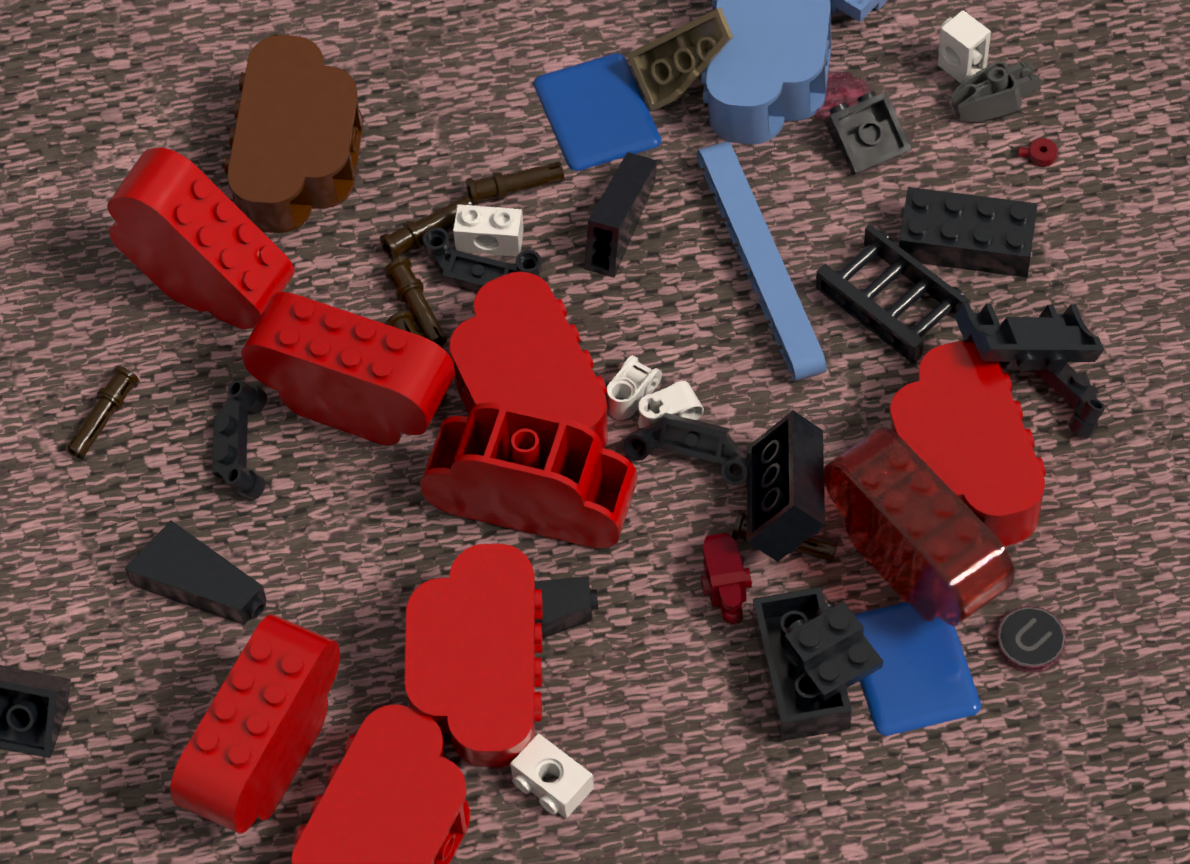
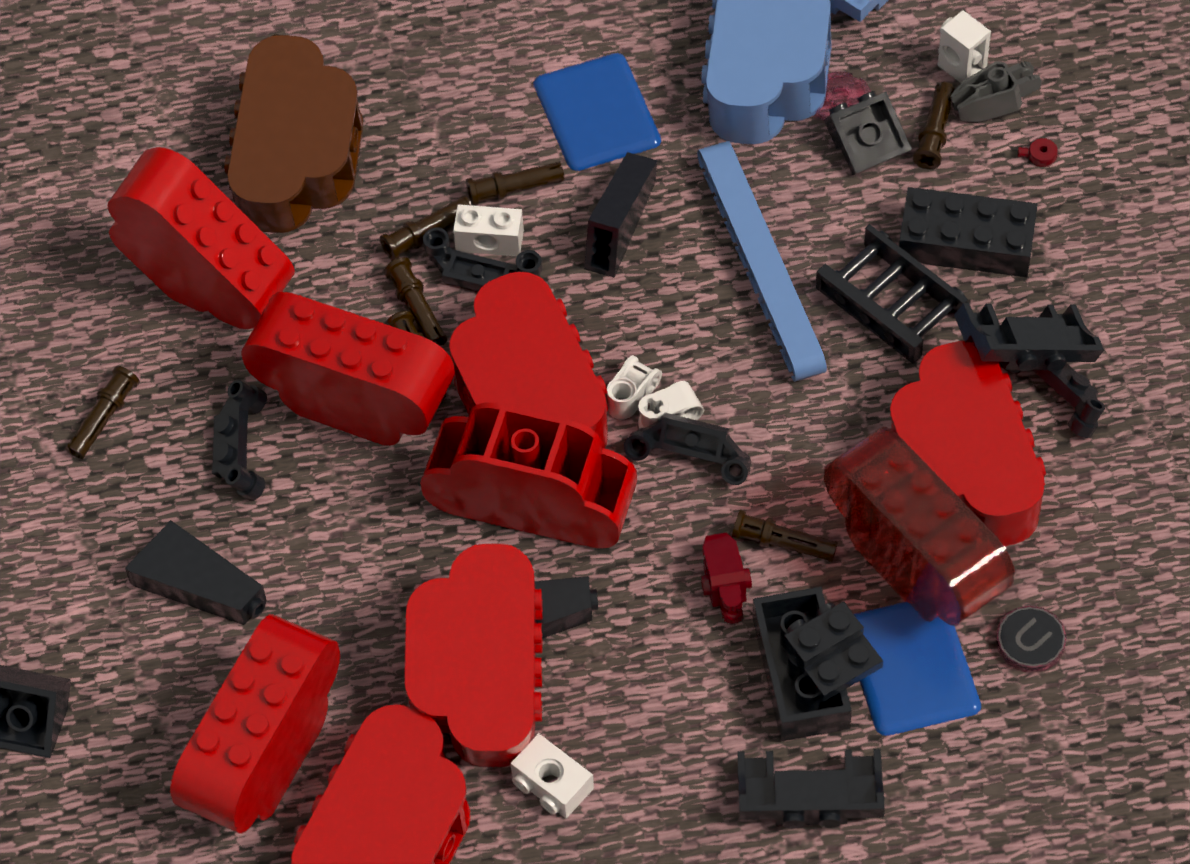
dark tan wedge [627,7,733,112] -> none
black brick [747,410,825,562] -> none
none -> black bracket [737,749,885,829]
none -> dark brown pin [913,82,955,170]

